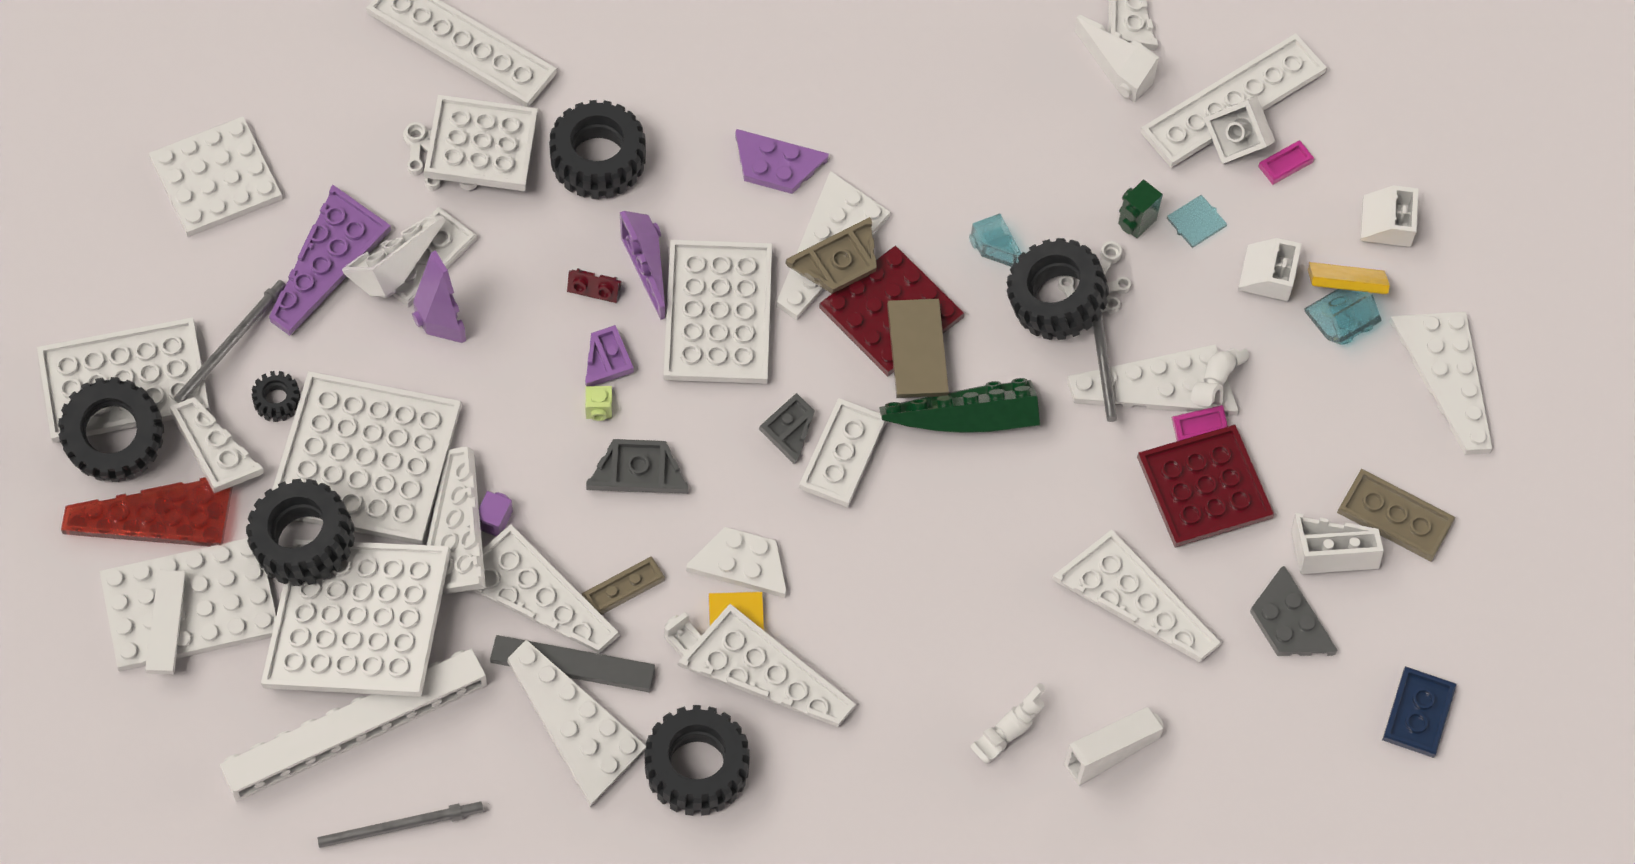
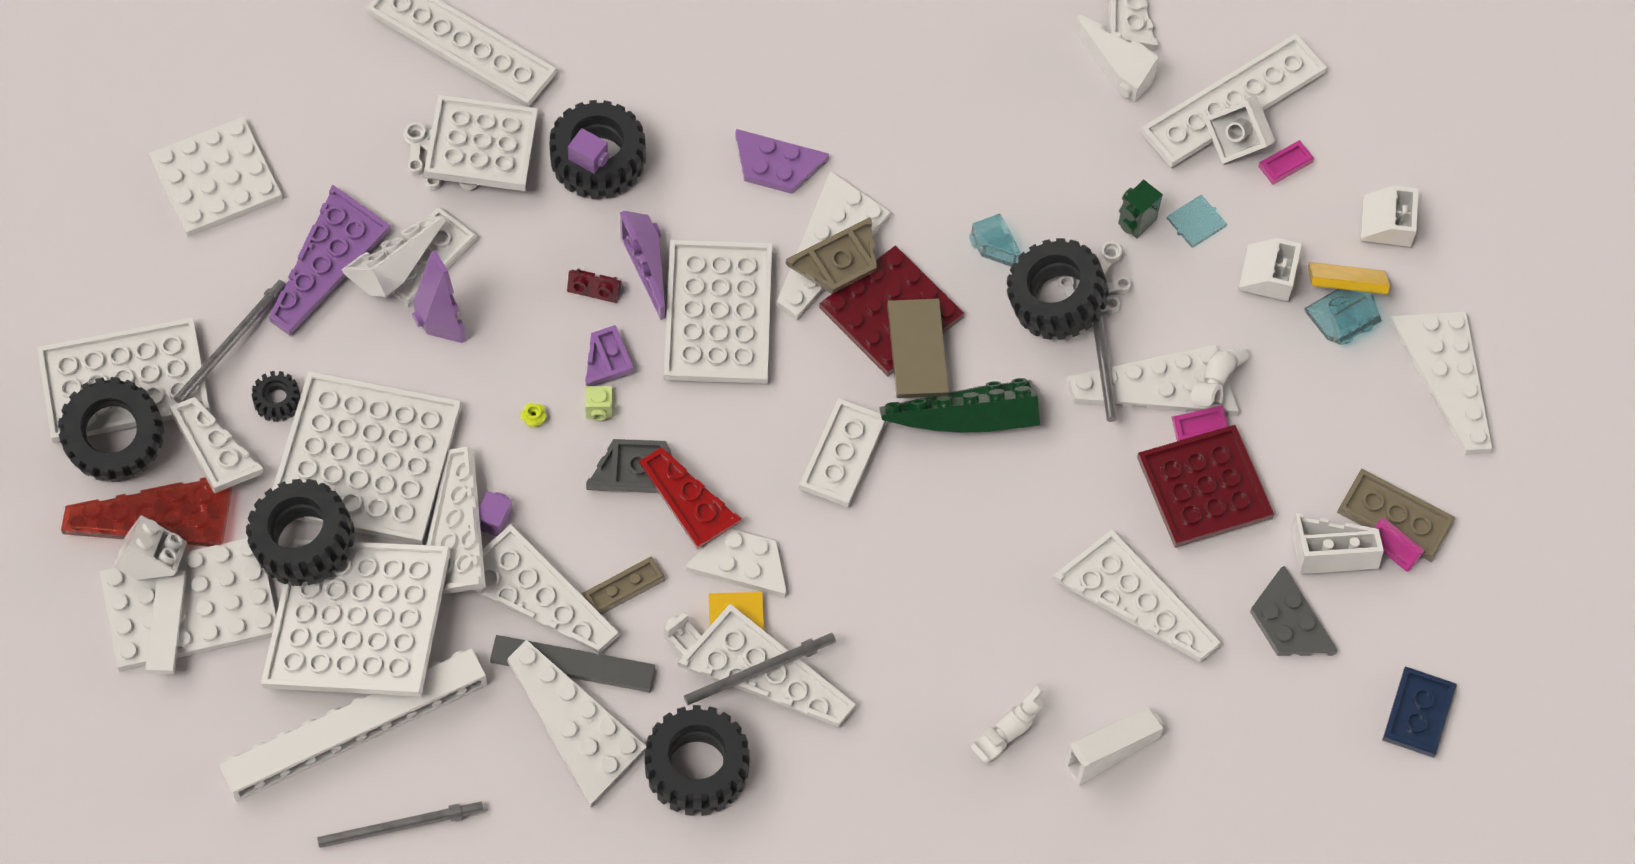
dark grey wing [759,393,815,464] -> none
none -> white slope [113,515,187,580]
none -> neon yellow plate [521,403,547,428]
none -> medium lavender brick [568,128,609,174]
none -> red wing [639,447,742,549]
none -> flat silver bar [683,632,836,706]
none -> dark pink tile [1374,517,1425,572]

